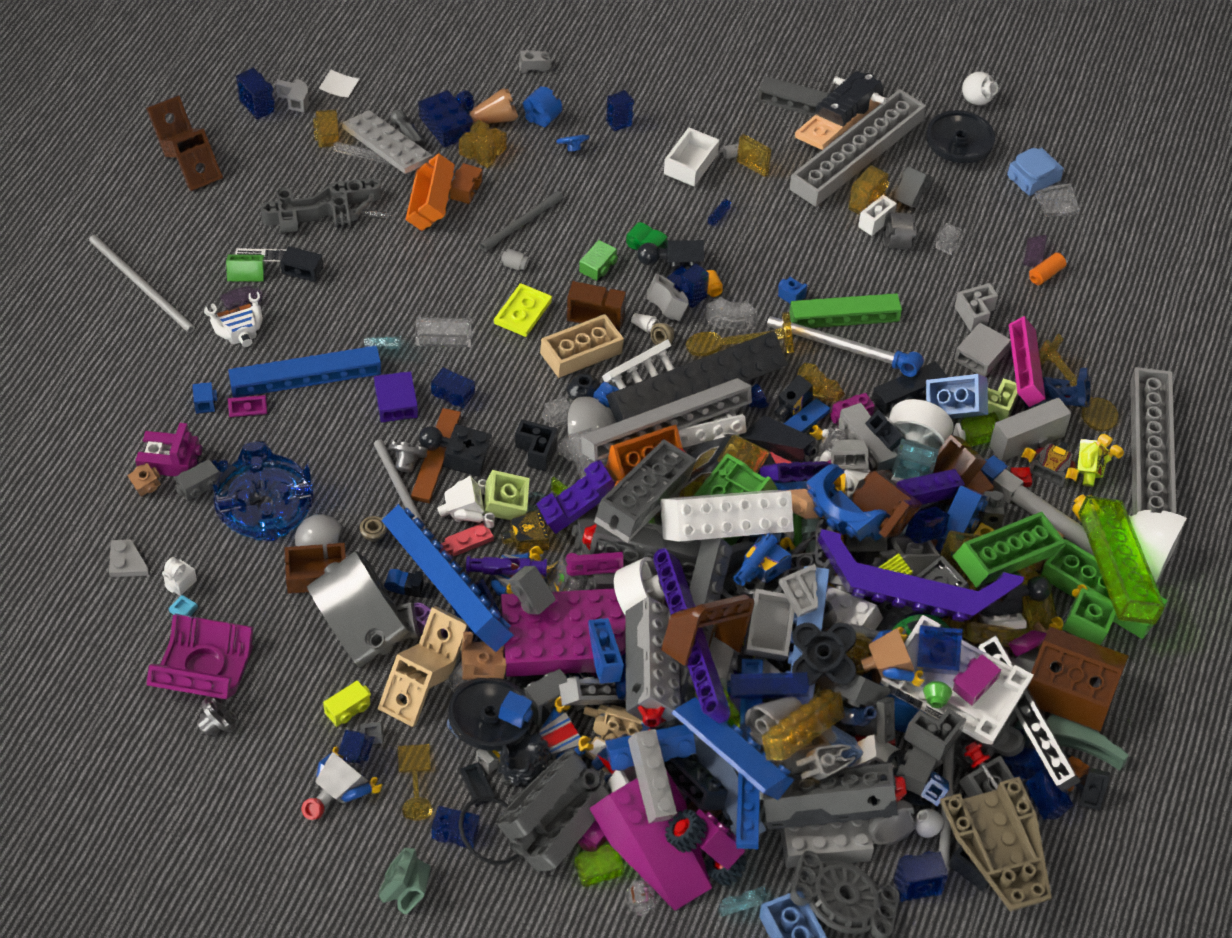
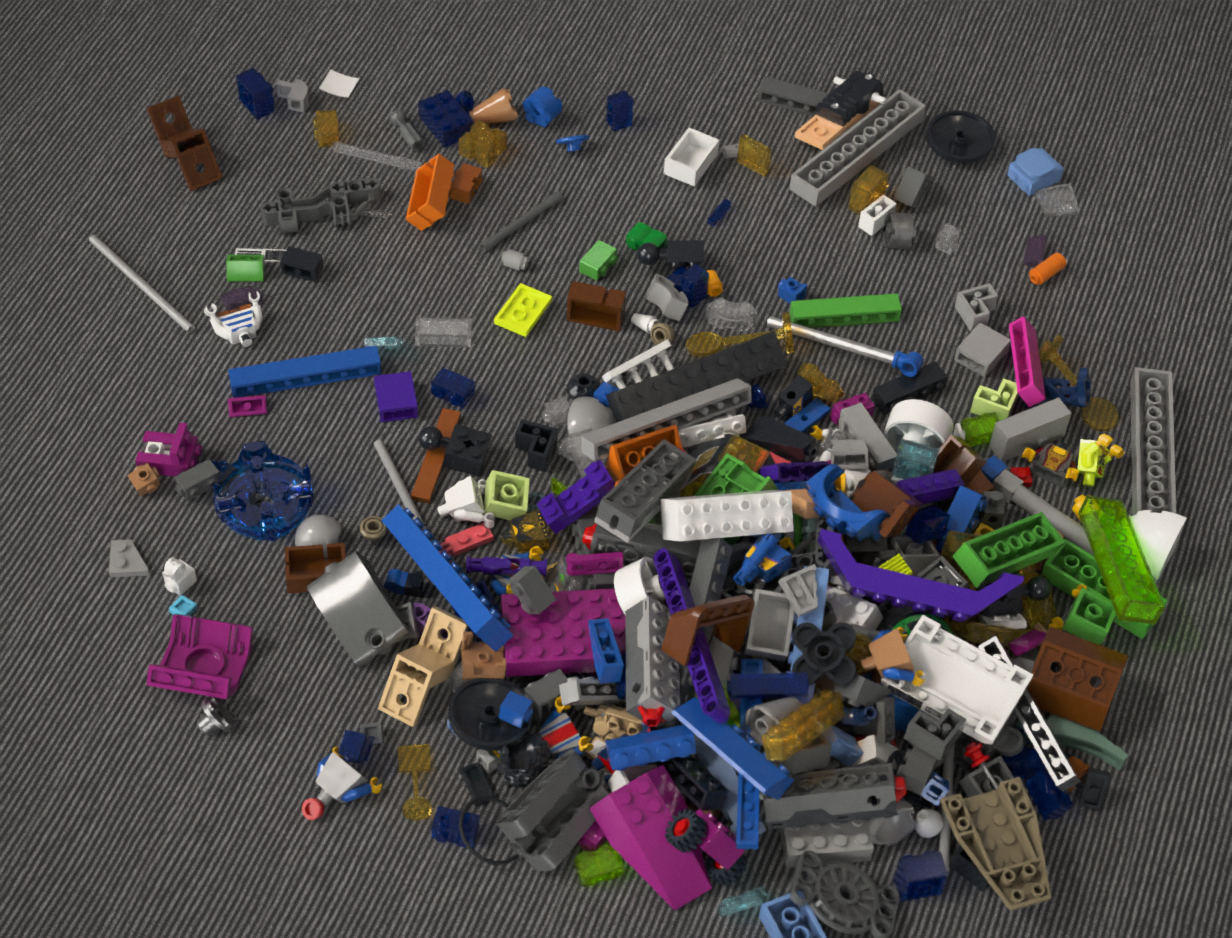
blue brick [192,382,218,414] -> none
neon yellow brick [323,680,371,727] -> none
light grey plate [342,110,433,174] -> none
sand green piece [378,848,431,914] -> none
flat silver plate [389,441,428,472] -> none
light grey leg [518,51,551,73] -> none
tan brick [540,314,624,378] -> none
clear head [625,881,655,915] -> none
light grey brick [628,729,677,824] -> none
light grey hinge [796,744,855,781] -> none
black brick [865,410,906,452] -> none
clear blue brick [915,625,962,675] -> none
bright green cone [923,681,952,708] -> none
medium blue brick [926,374,988,419] -> none
magenta brick [953,654,1001,706] -> none
white brick [962,72,998,105] -> none

